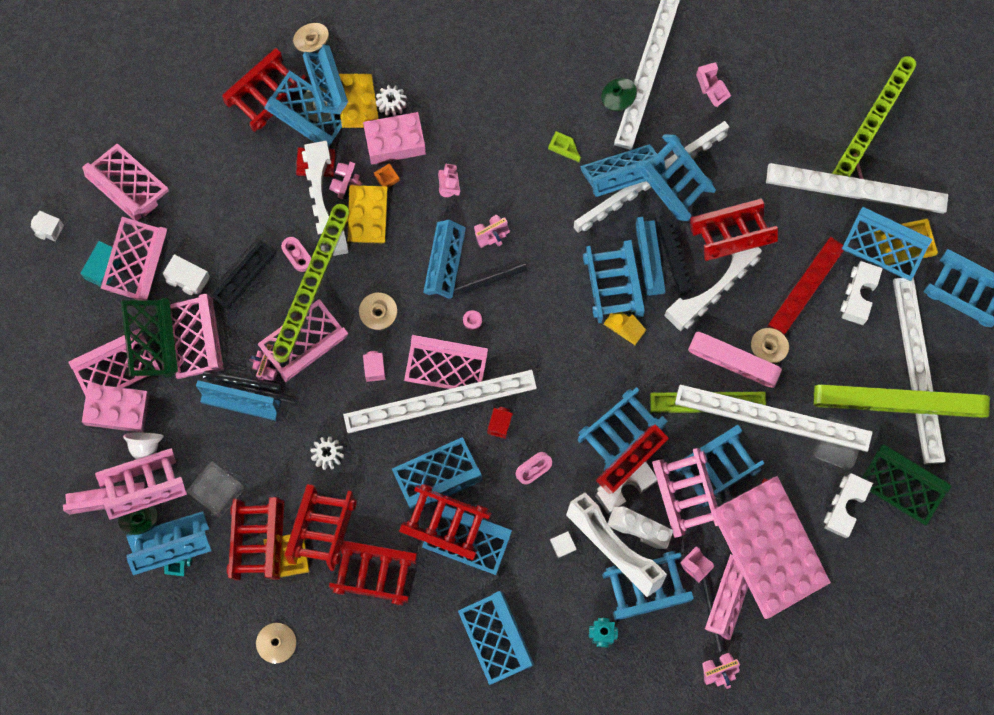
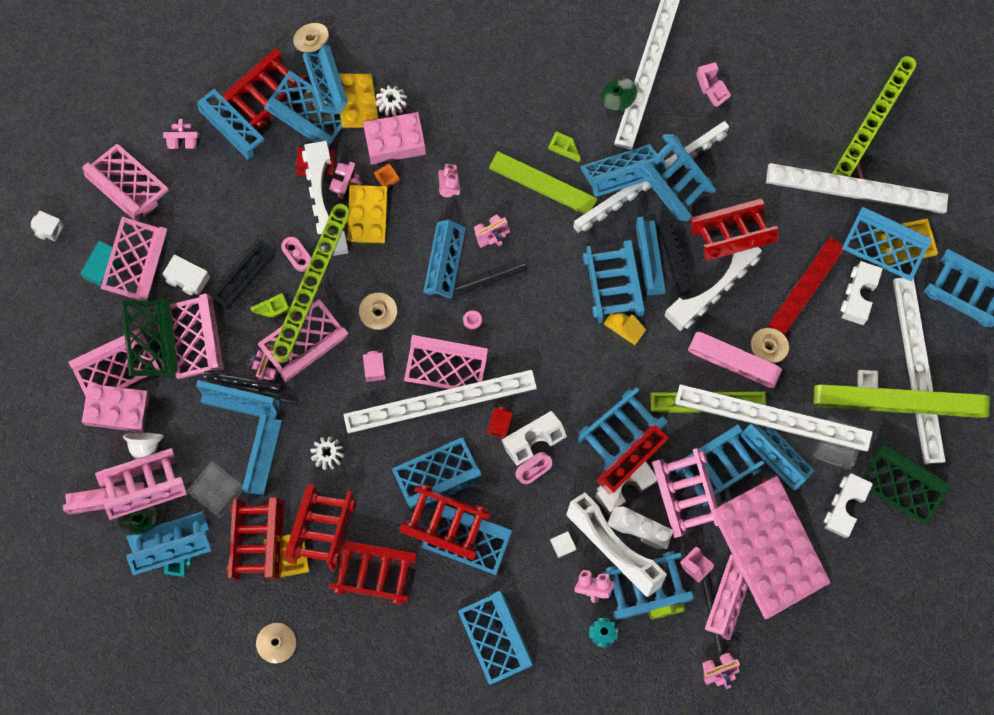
none -> bright pink hips [163,119,200,149]
none -> dark azure fence [197,89,264,160]
none -> dark azure fence [242,413,283,497]
none -> lime tile [250,293,290,319]
none -> lime tile [489,151,597,214]
none -> white arch [502,411,567,465]
none -> bright pink hips [575,570,616,603]
none -> lime tile [648,603,686,620]
none -> dark azure fence [739,423,815,491]
none -> white tile [858,370,878,388]

